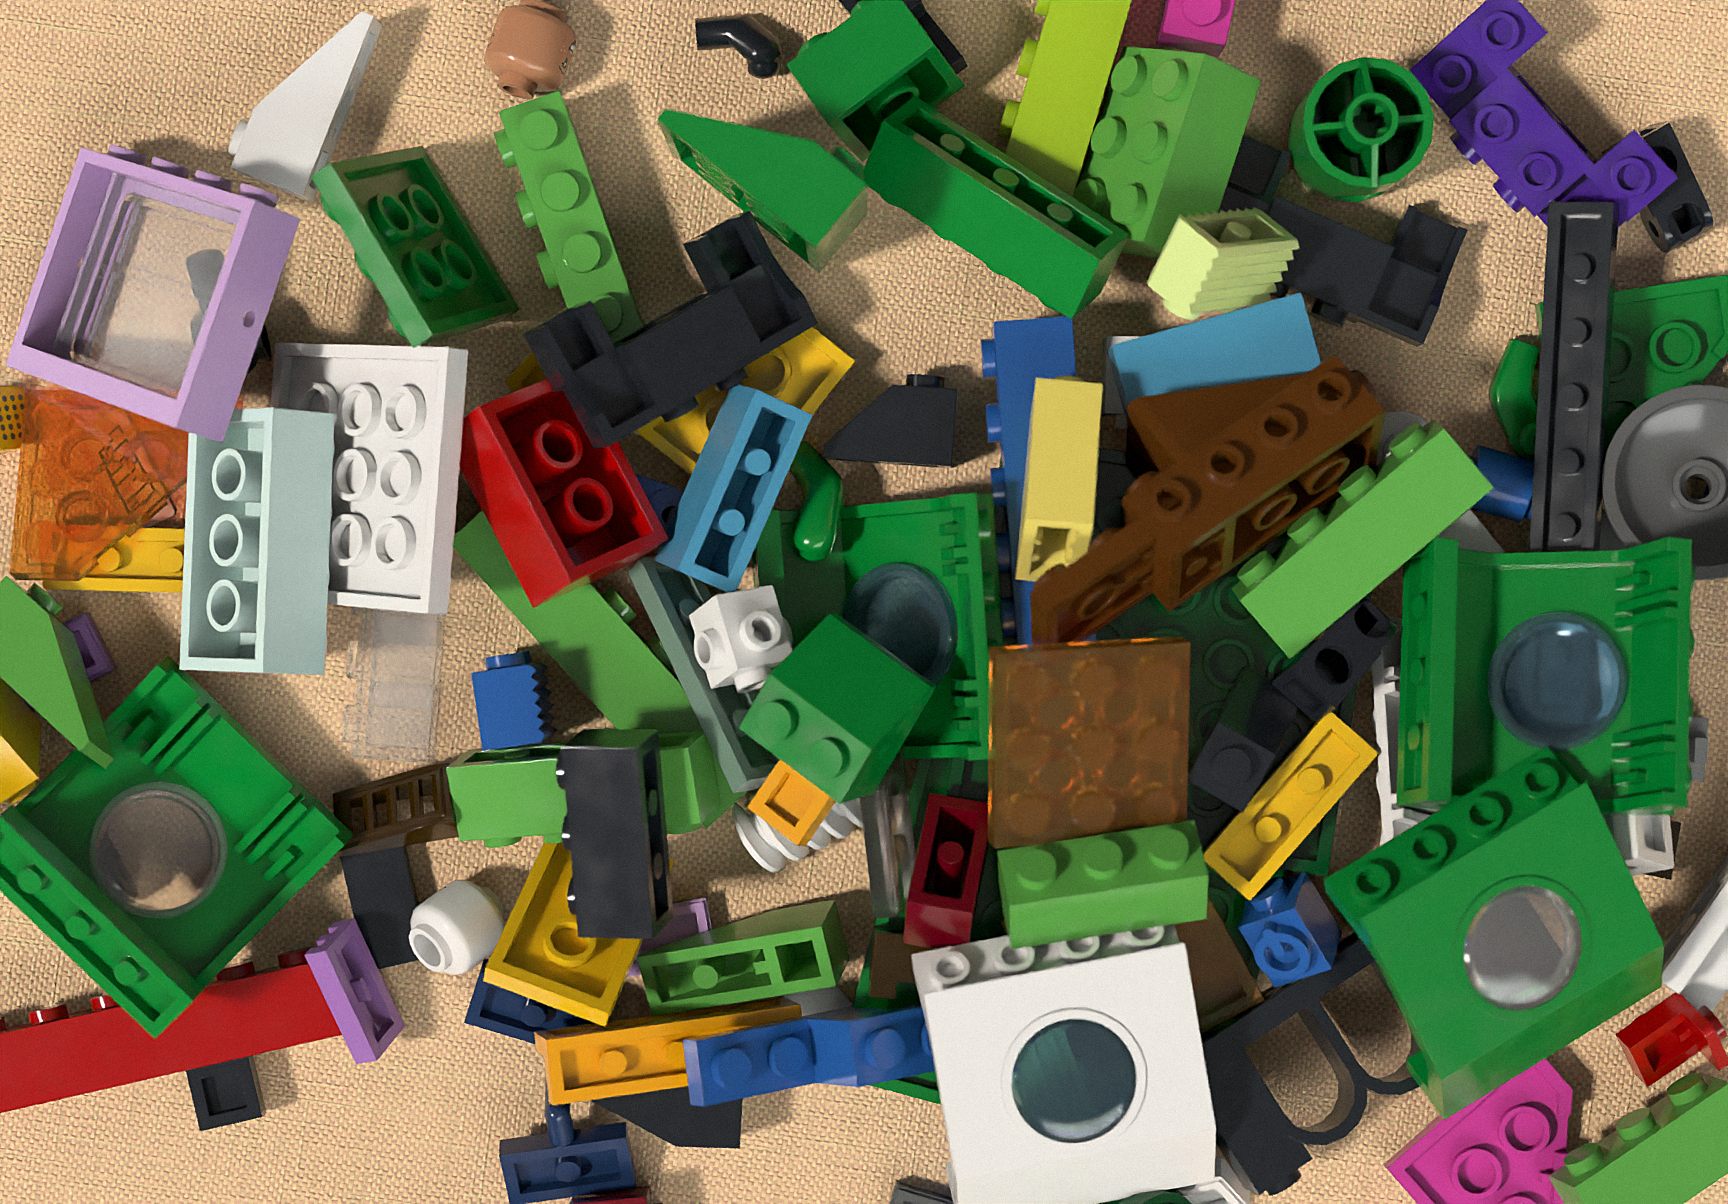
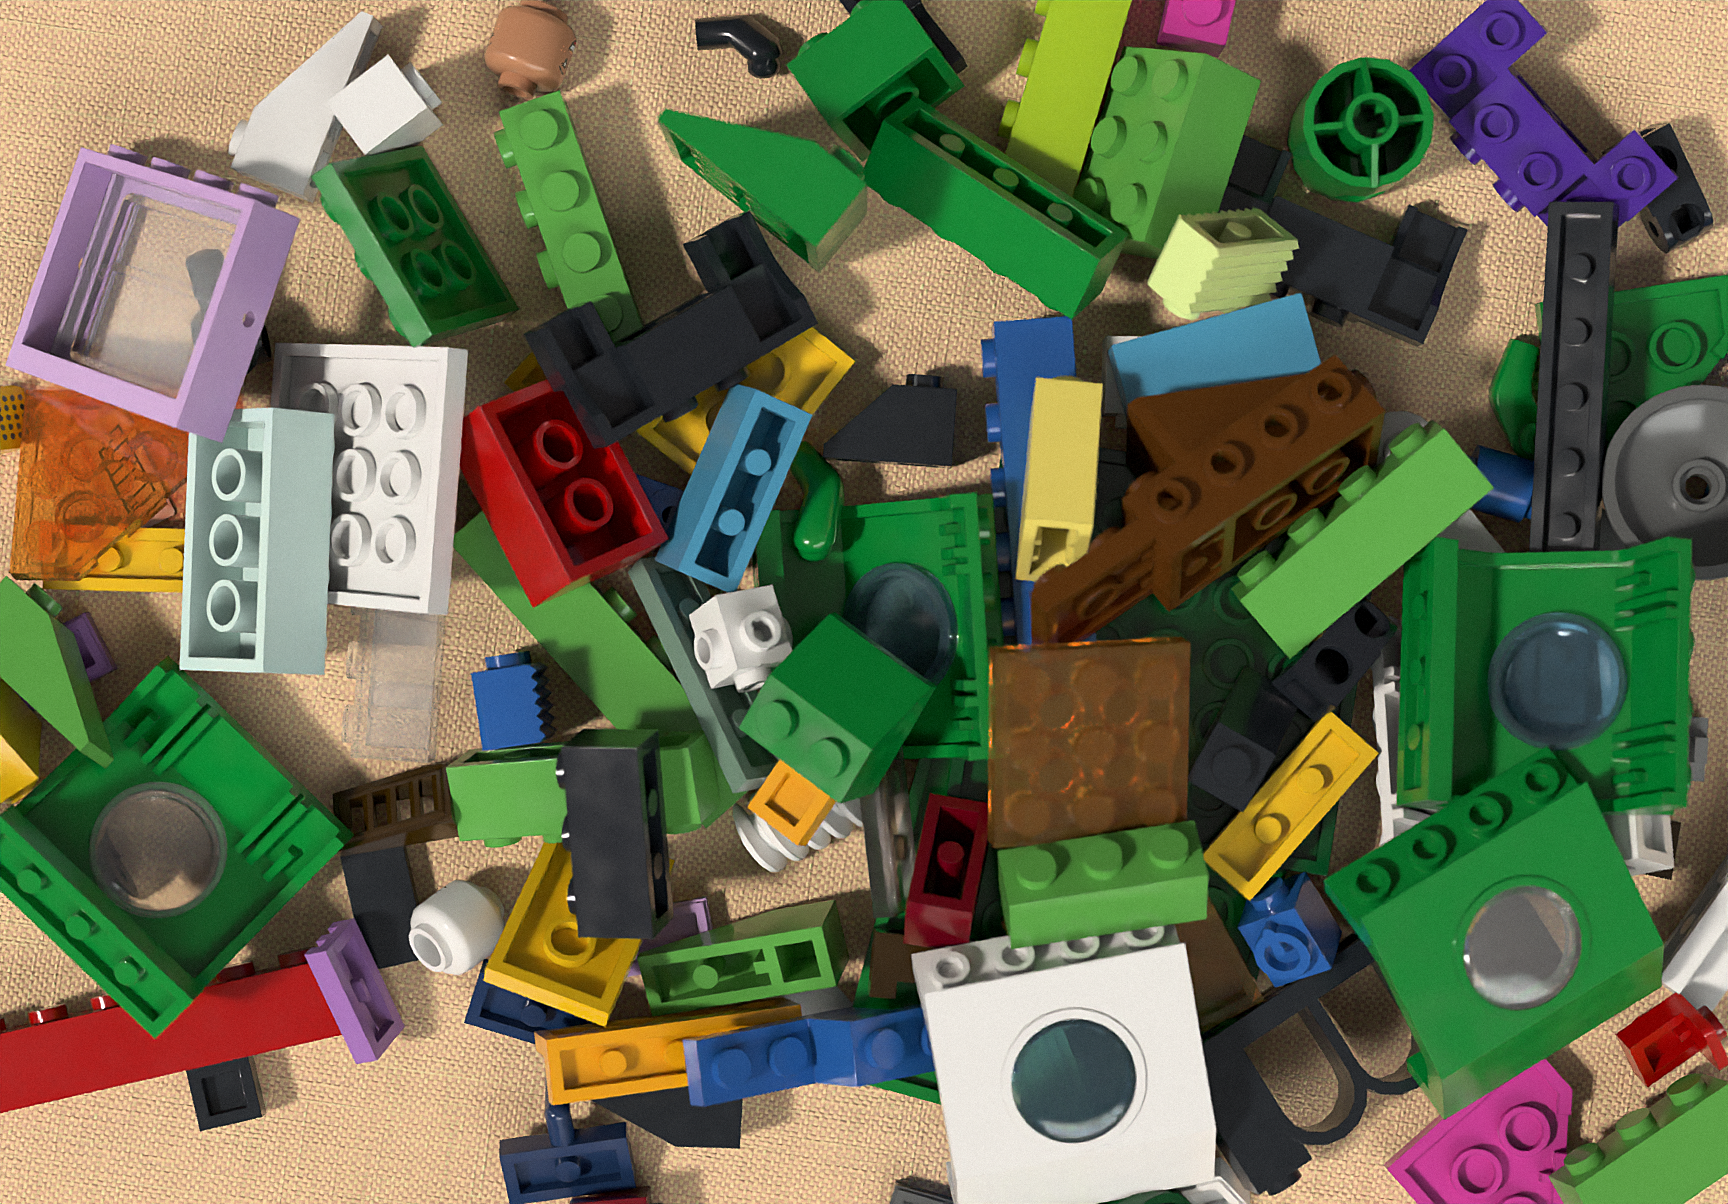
none -> white brick [325,55,443,156]

